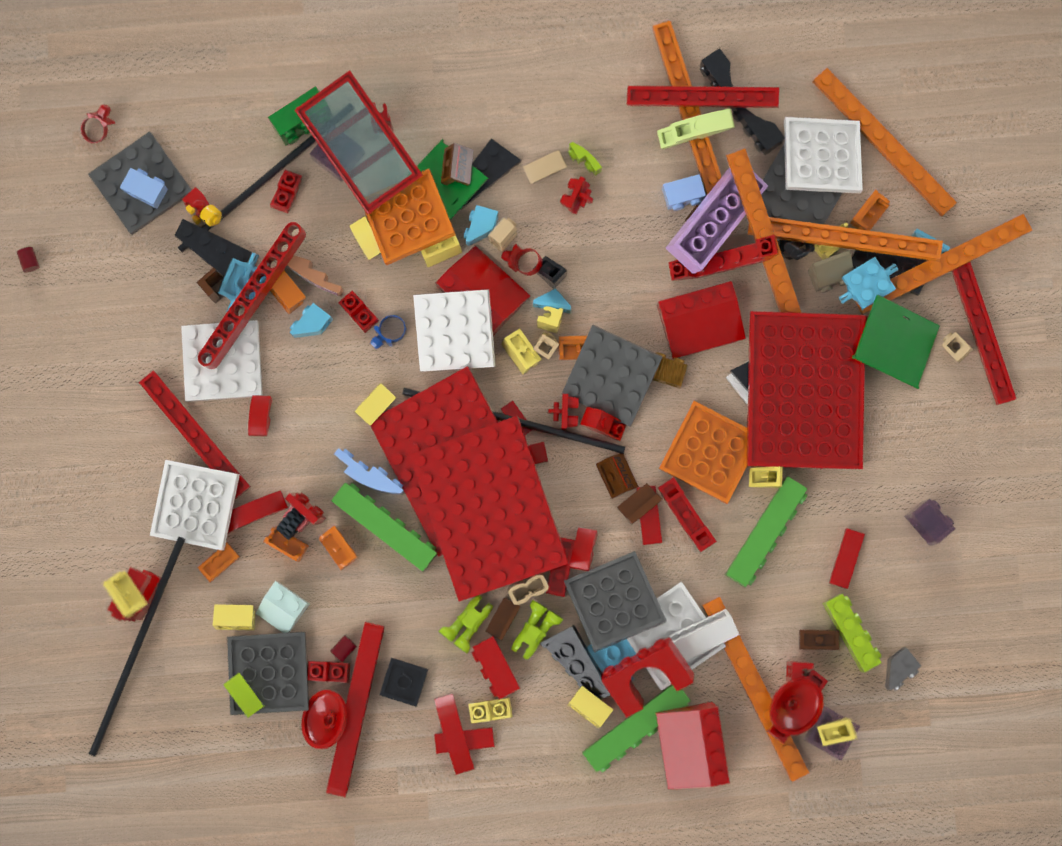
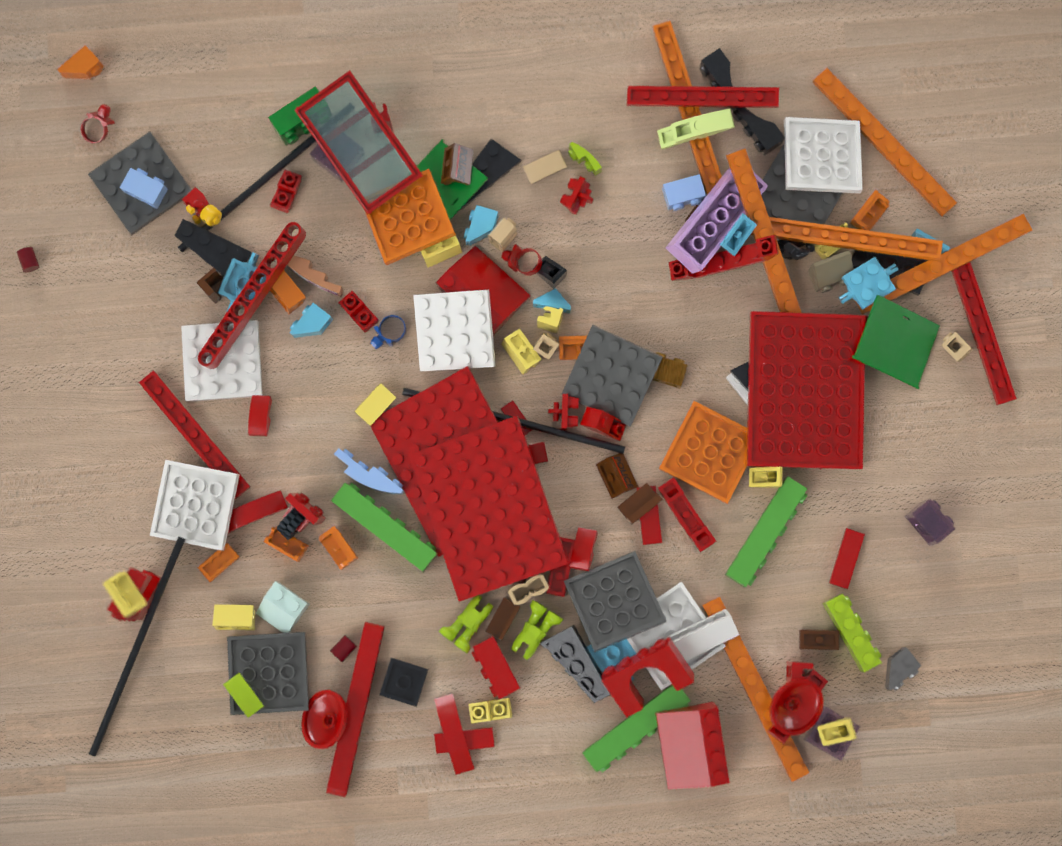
red slope [307,661,350,683] -> none
light yellow slope [350,215,380,260] -> none
light yellow hinge [567,686,613,729] -> none
red slope [657,281,746,359] -> none
none -> orange slope [57,45,104,79]
none -> medium azure slope [720,213,757,256]

